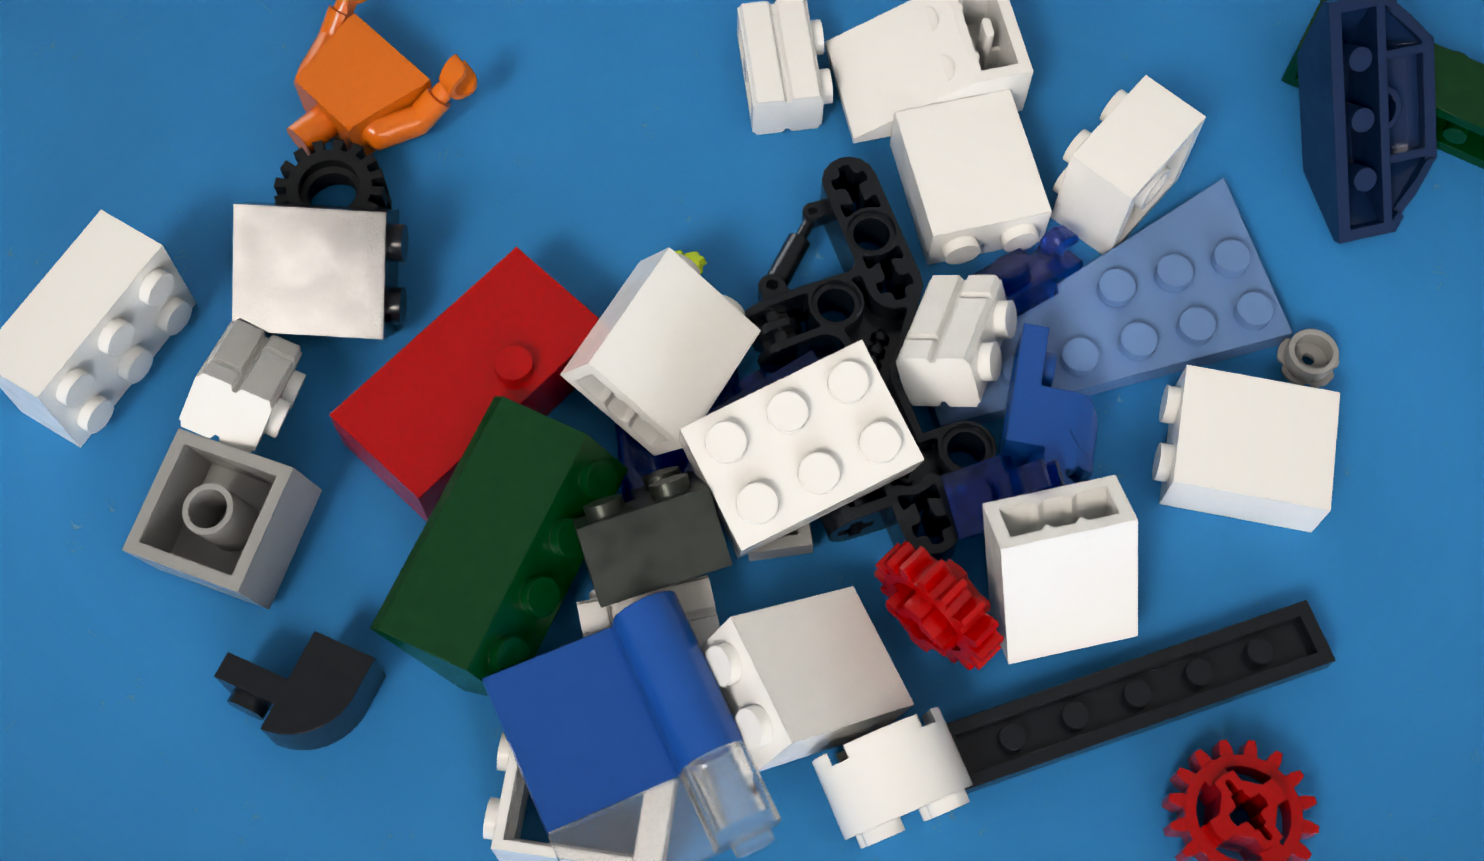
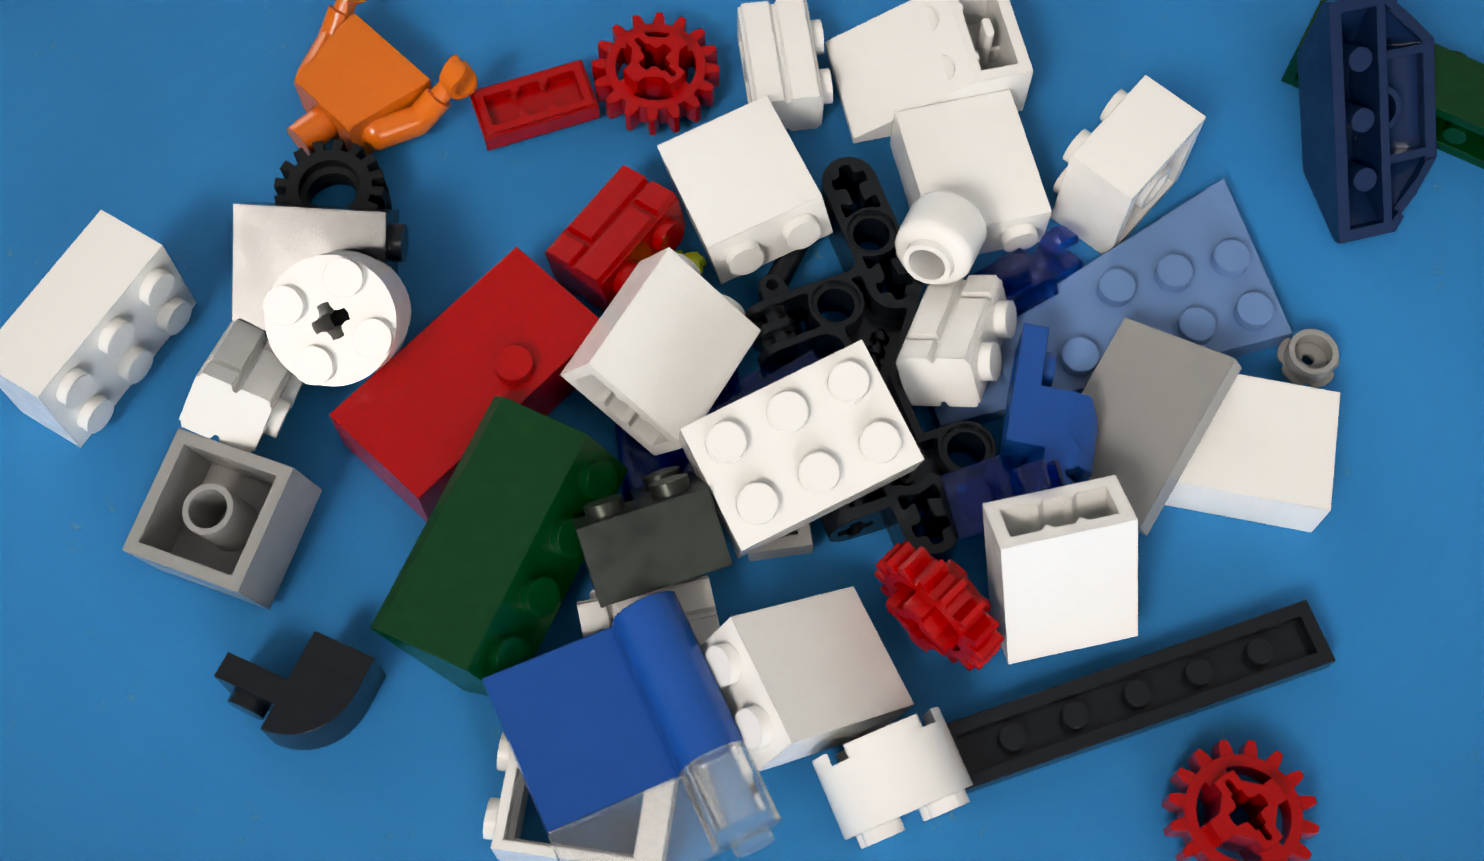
none -> white brick [263,250,412,387]
none -> red plate [470,60,600,151]
none -> red brick [545,165,686,311]
none -> red gear [592,12,720,136]
none -> white brick [657,95,833,284]
none -> white head [895,190,987,285]
none -> light grey tile [1081,317,1242,536]

